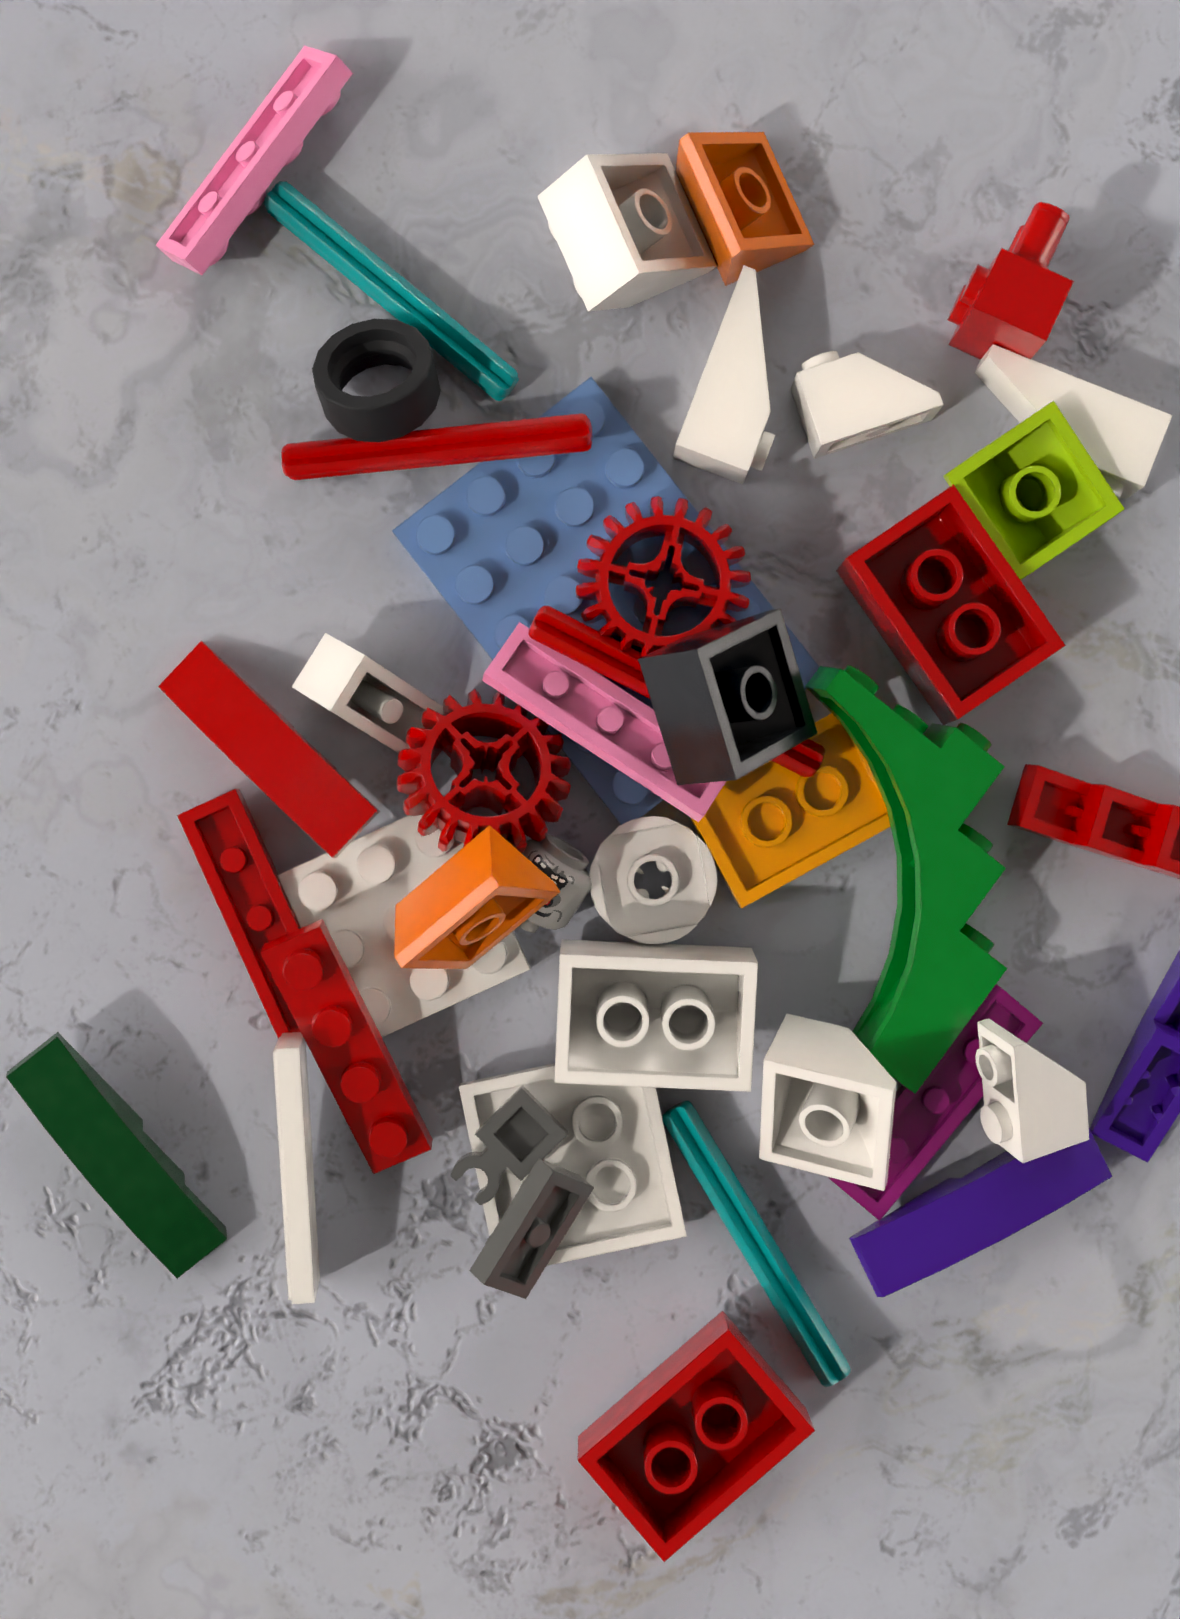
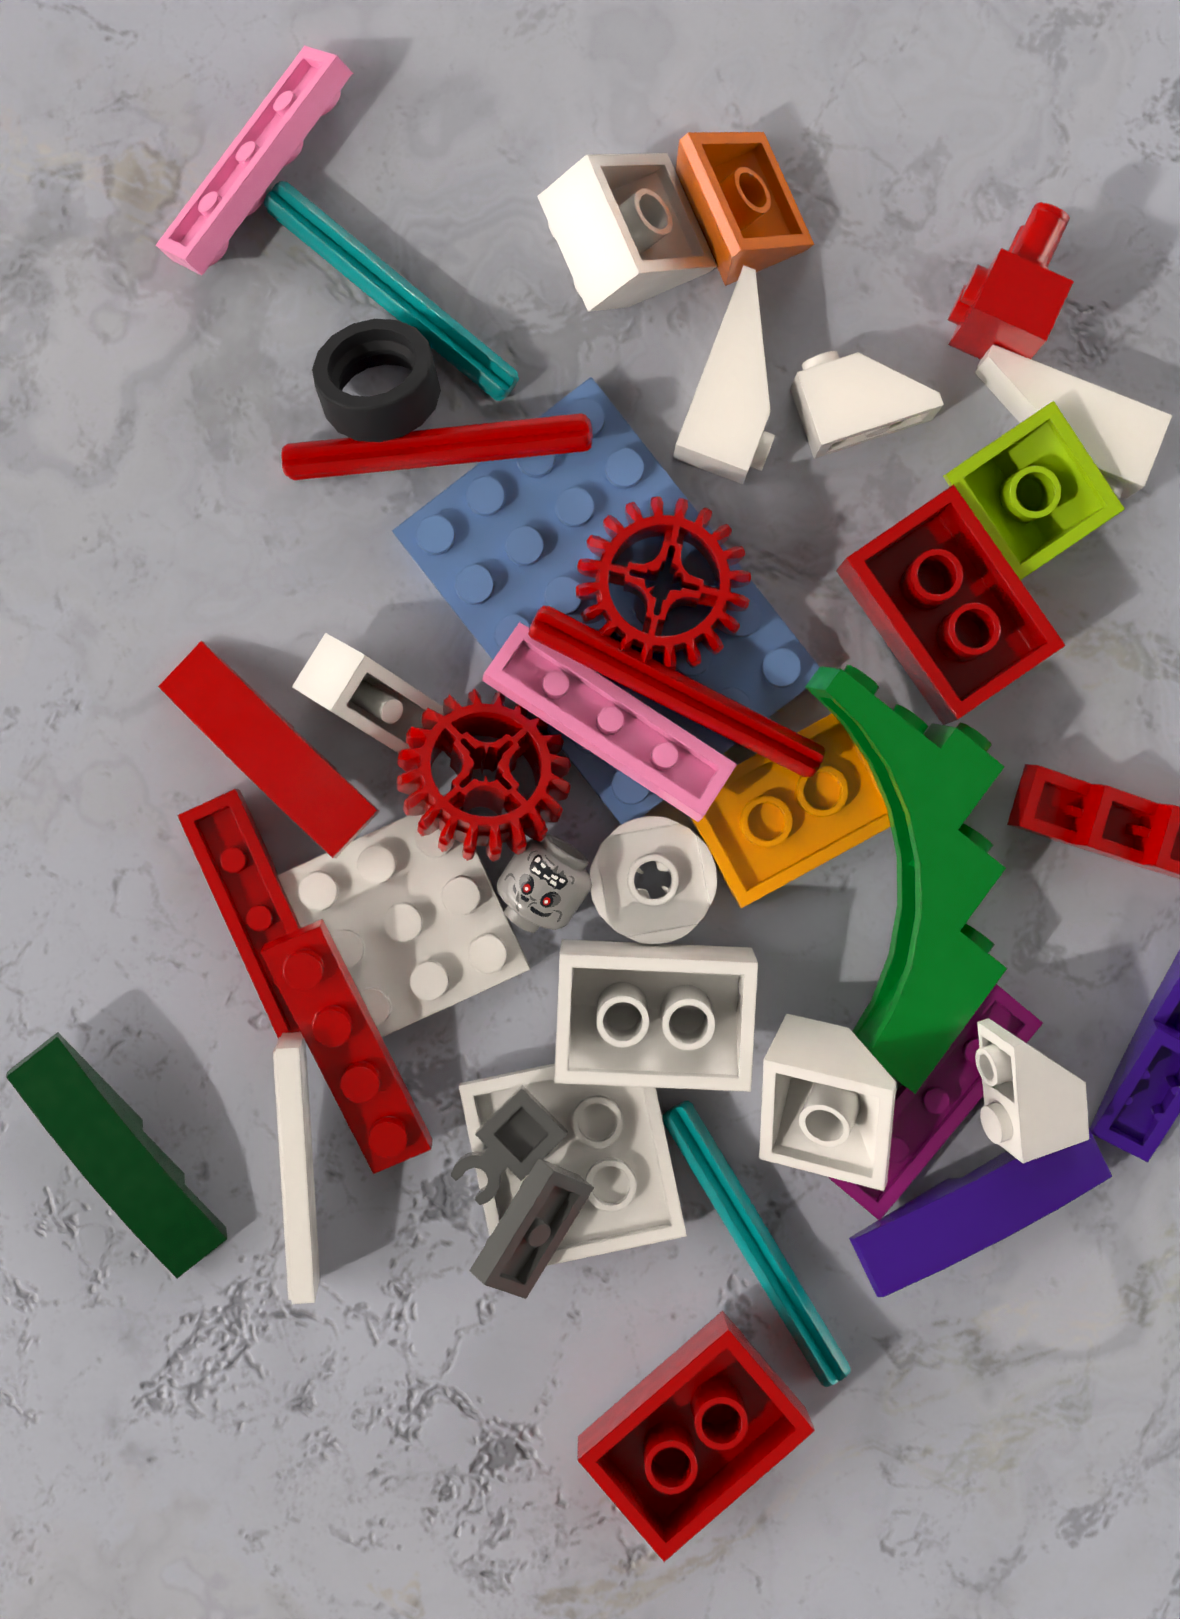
orange slope [394,825,560,969] -> none
black slope [638,608,817,785] -> none

